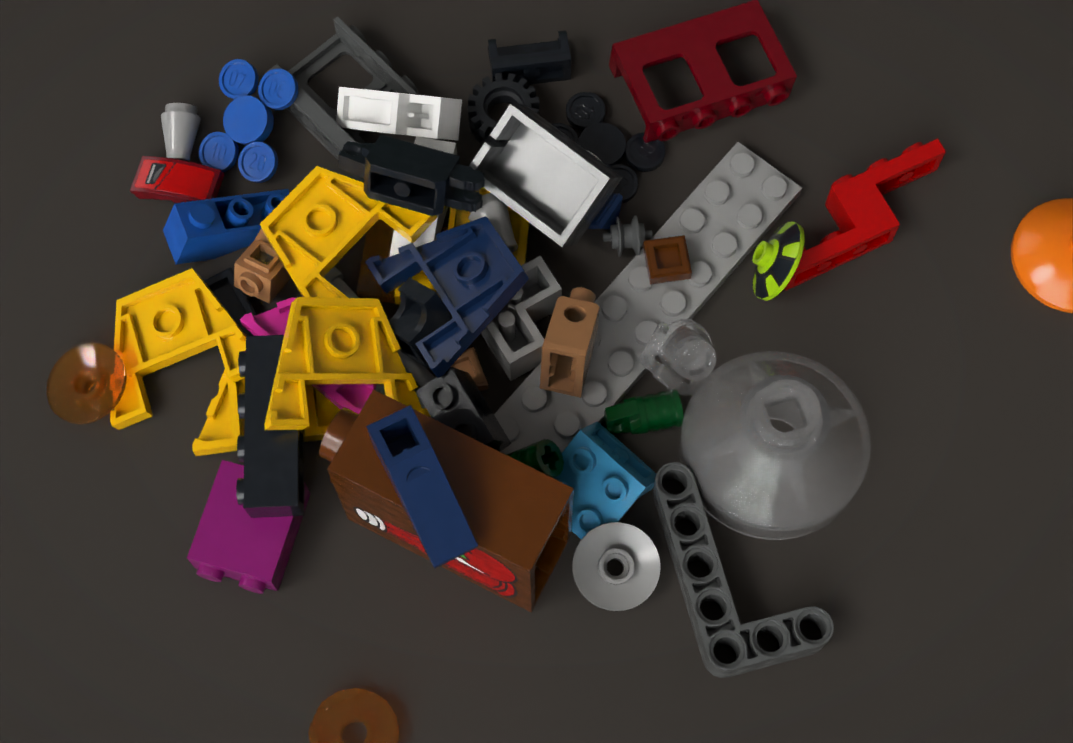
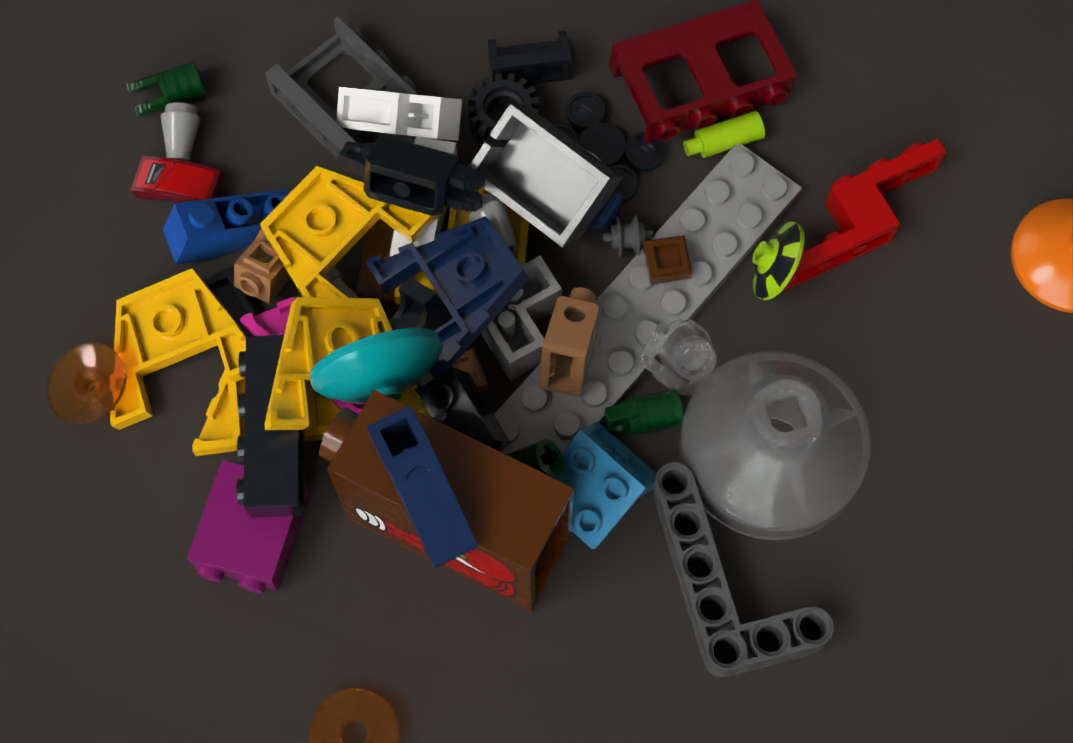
blue piece [199,59,299,183] -> none
light grey dish [572,522,661,611] -> none
none -> dark green hinge [126,61,207,117]
none -> teal dish [309,328,443,404]
none -> lime cylinder [683,111,765,158]

